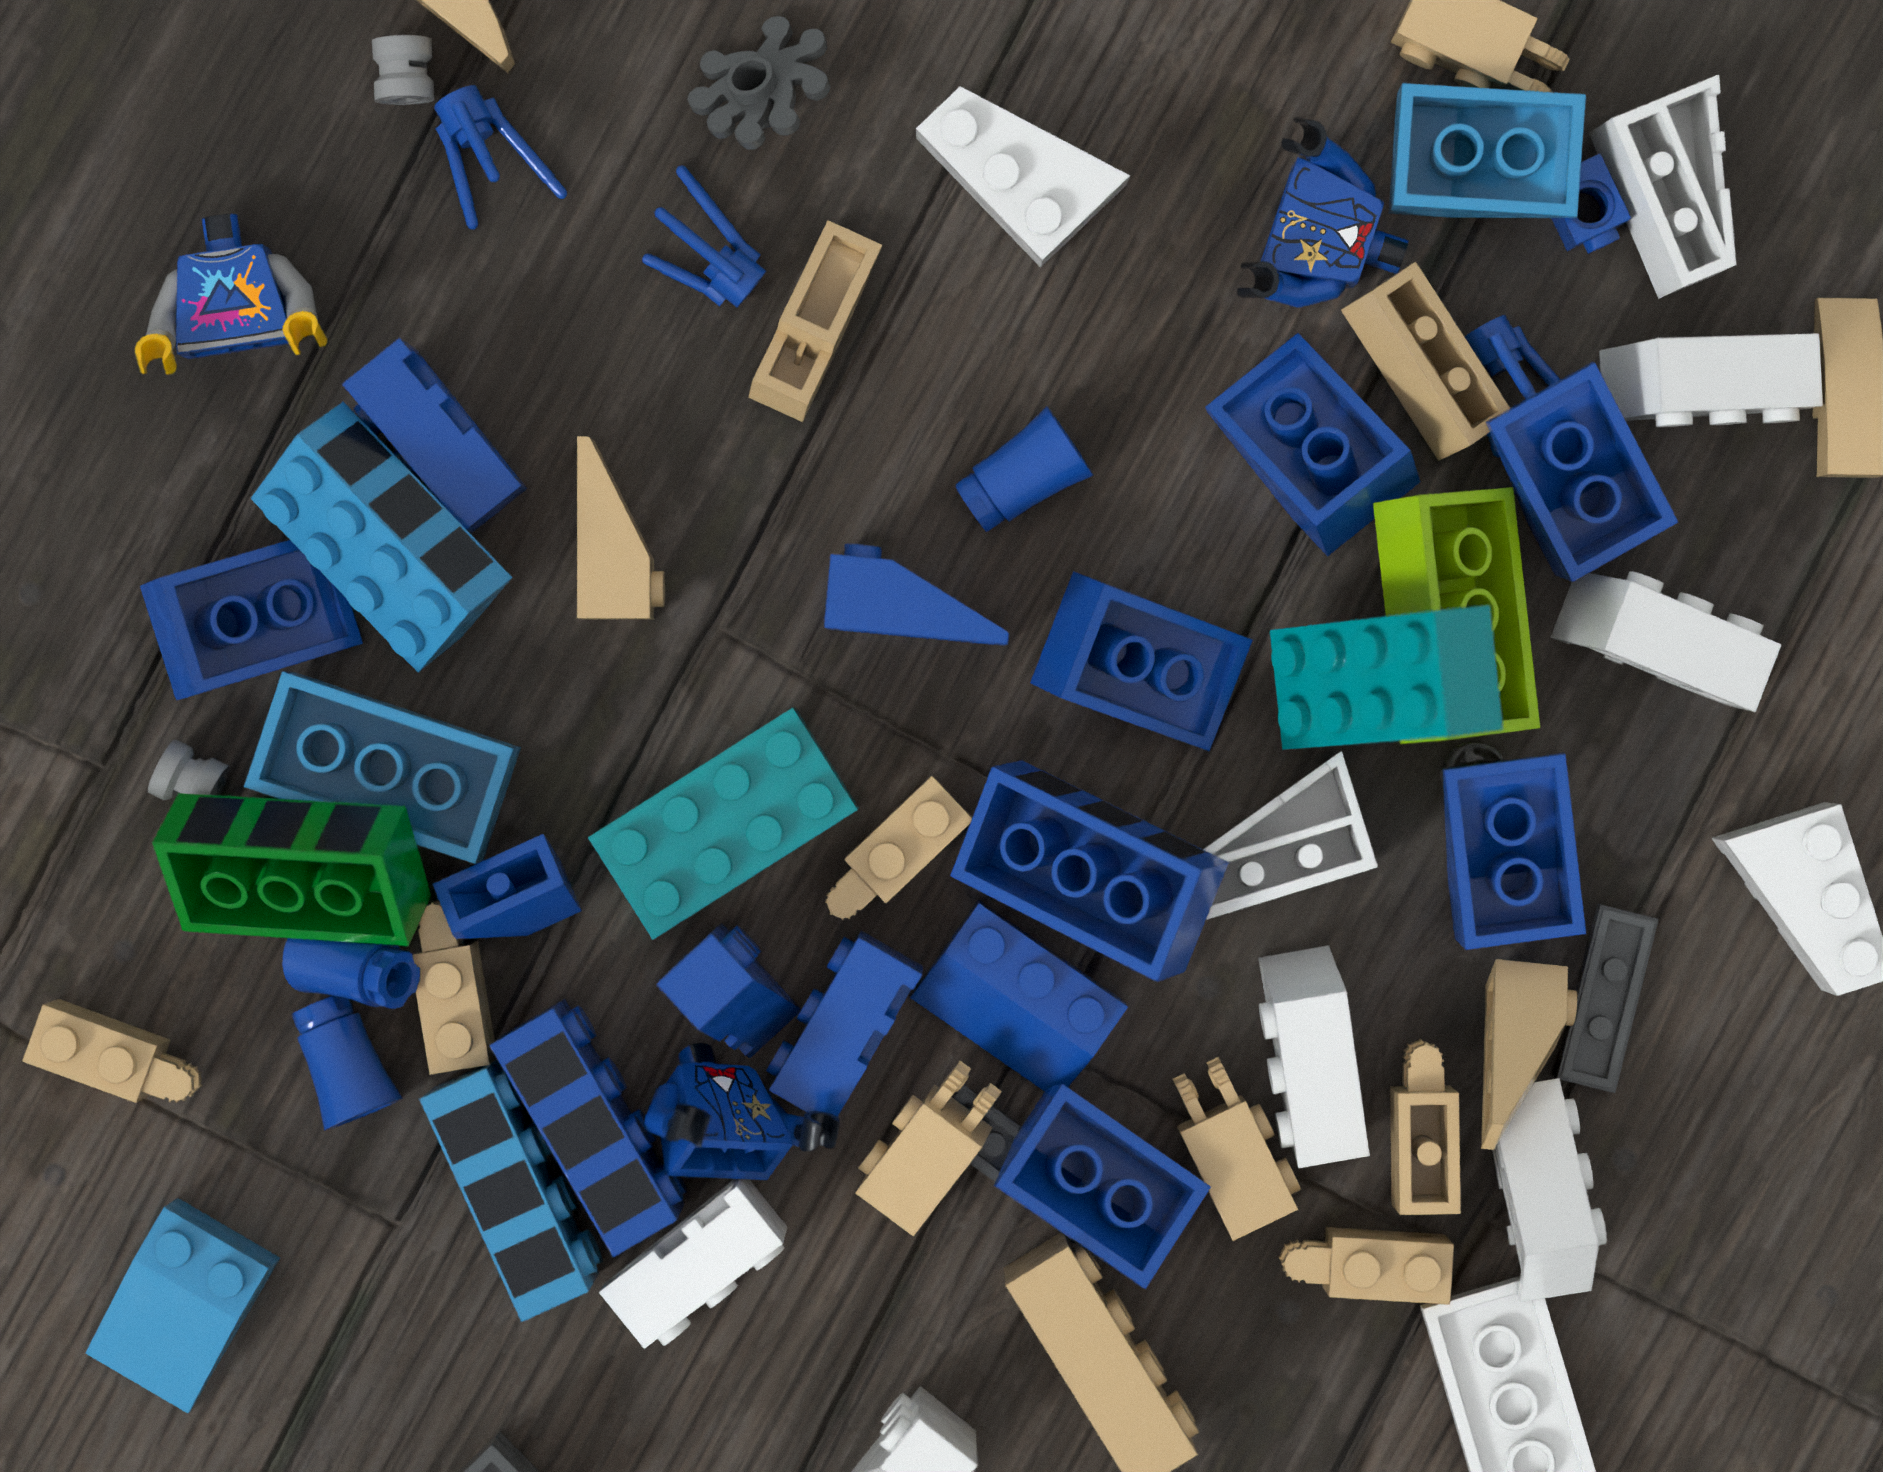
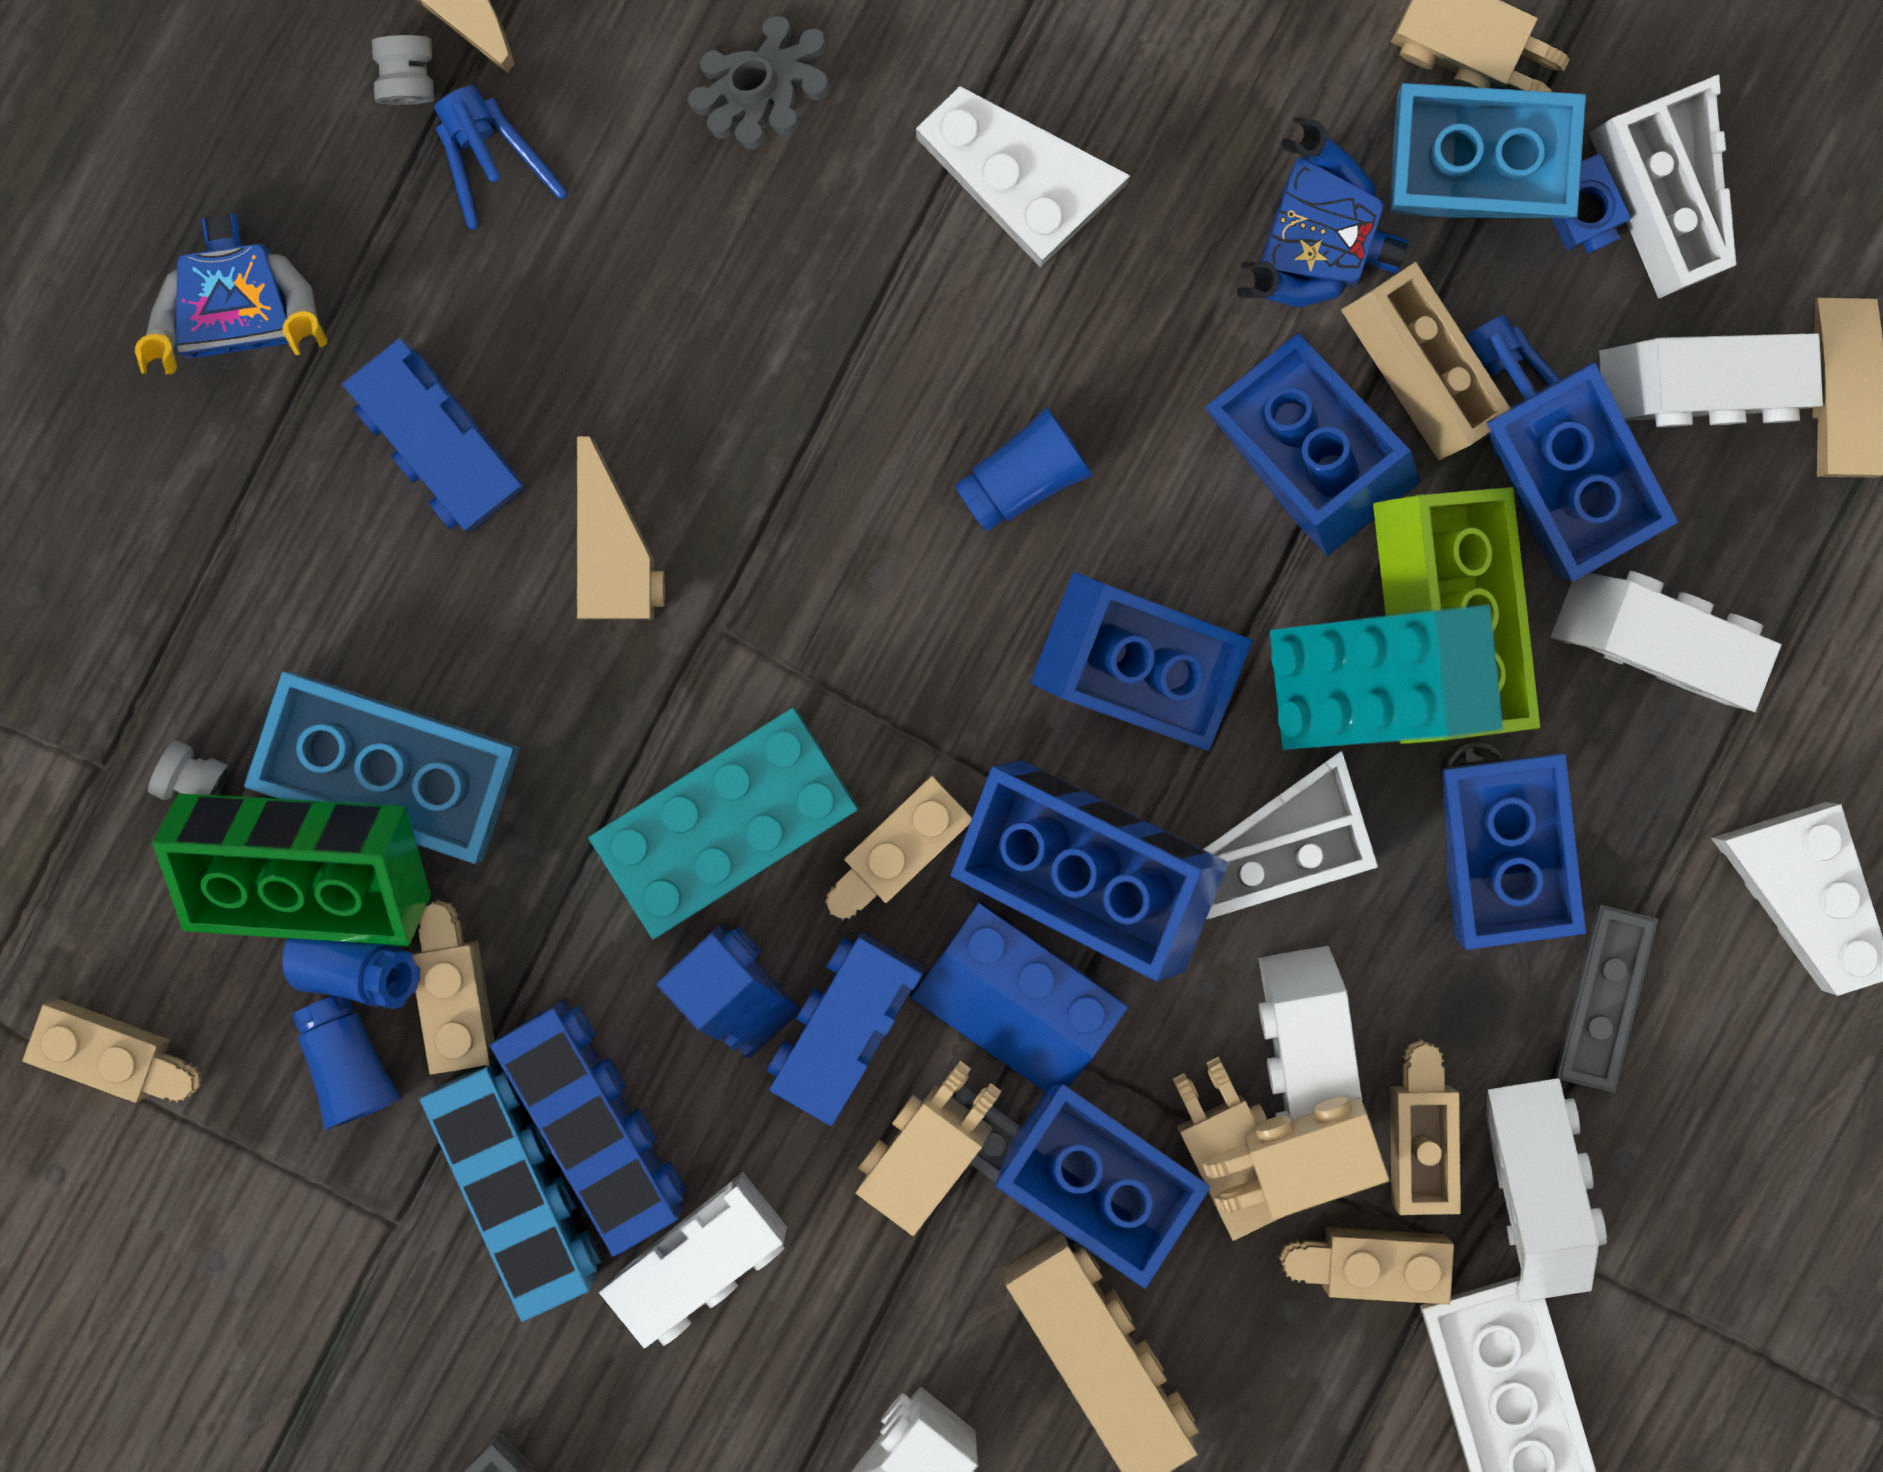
dark azure slope [85,1198,280,1413] -> none
blue slope [140,540,363,701] -> none
dark azure brick [250,402,512,673] -> none
blue slope [433,834,582,939] -> none
blue plant [642,165,767,308] -> none
blue torso [644,1043,840,1180] -> none
tan slope [748,220,882,422] -> none
blue slope [824,544,1009,646] -> none
tan slope [1481,959,1577,1150] -> none
none -> tan hinge [1203,1096,1389,1220]

